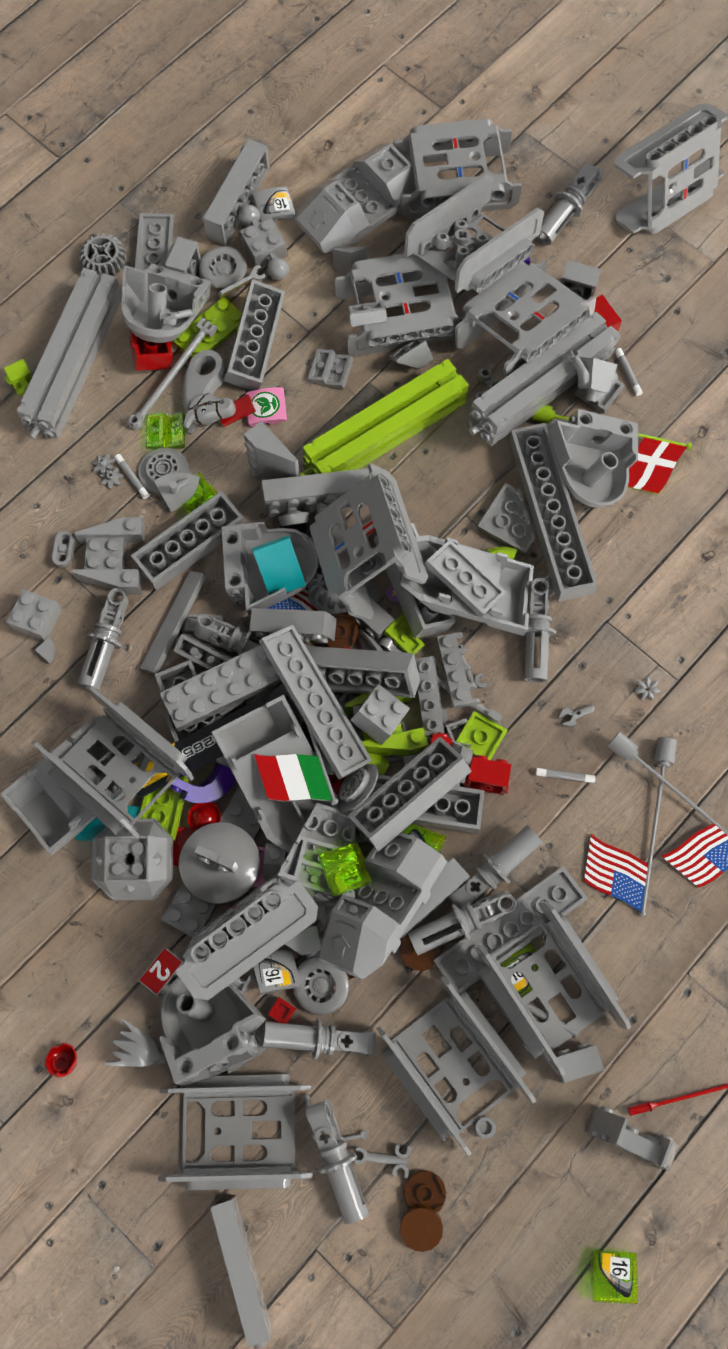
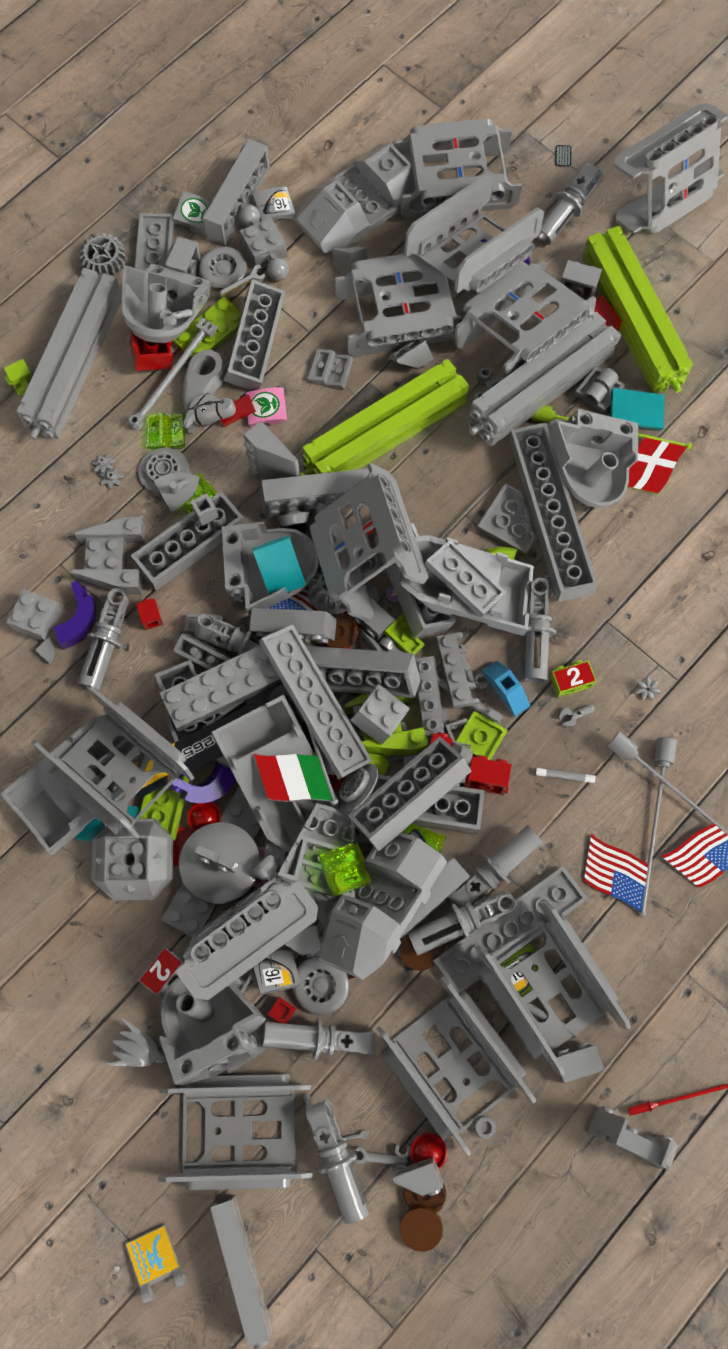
red hair [45,1042,77,1078] -> none
light grey plate [52,531,75,568] -> none
light grey bar [114,454,150,499] -> none
light grey tile [140,571,207,674] -> none
light grey slope [348,301,387,326] -> none
light grey gear [435,220,489,264] -> none
light grey torso [564,350,617,402] -> none
slope [591,1250,638,1304] -> none
light grey bar [615,348,643,396] -> none
none -> dark purple arch [54,581,97,649]
none -> flag [125,1224,188,1303]
none -> red brick [137,598,163,630]
none -> slope [173,191,210,235]
none -> light grey brick [190,493,218,526]
none -> light grey cone [251,854,278,881]
none -> light grey slope [392,1157,443,1196]
none -> red hat [410,1133,447,1169]
none -> dark azure slope [481,660,531,717]
none -> brick [550,660,597,698]
none -> light grey sticker [555,145,571,166]
none -> lime brick [582,226,693,393]
none -> teal tile [610,388,665,431]

